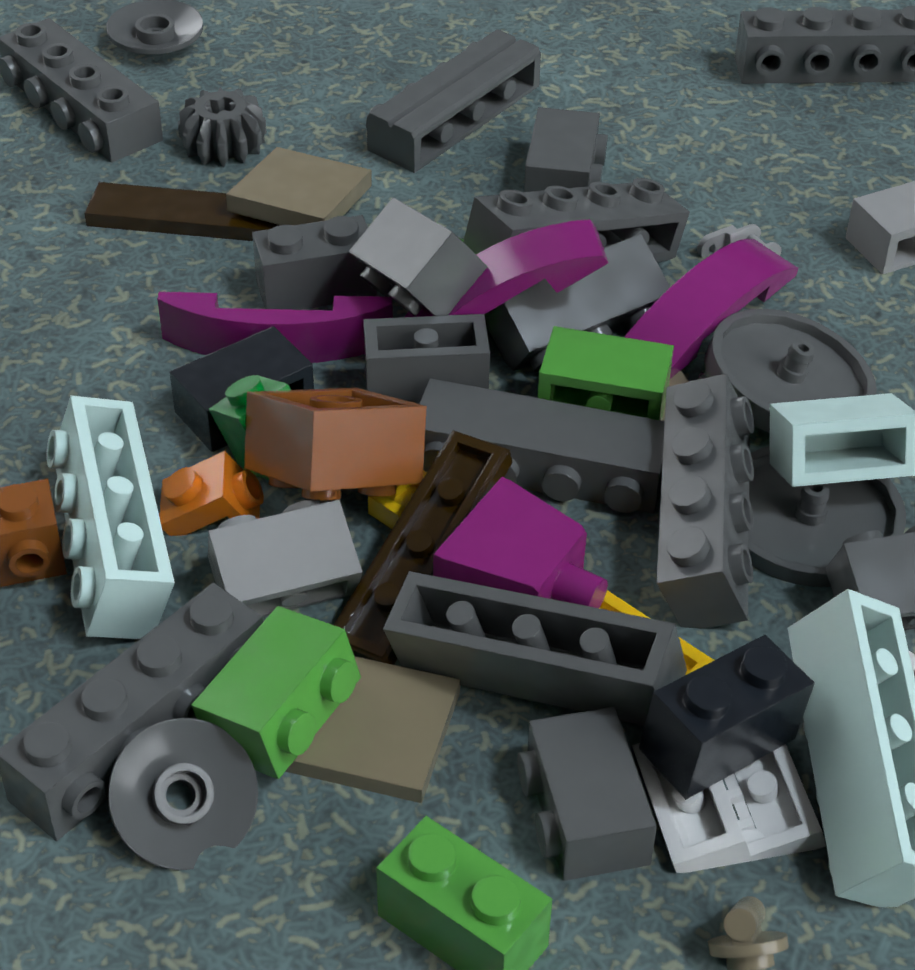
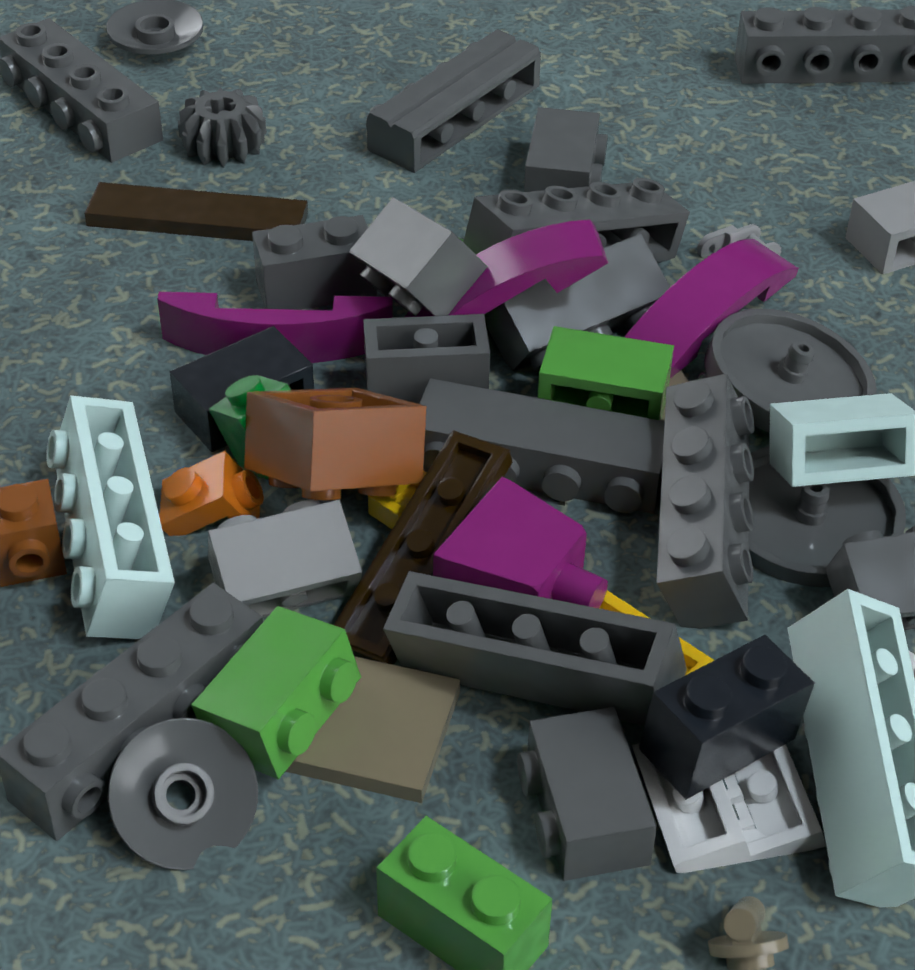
dark tan tile [226,147,372,226] -> none

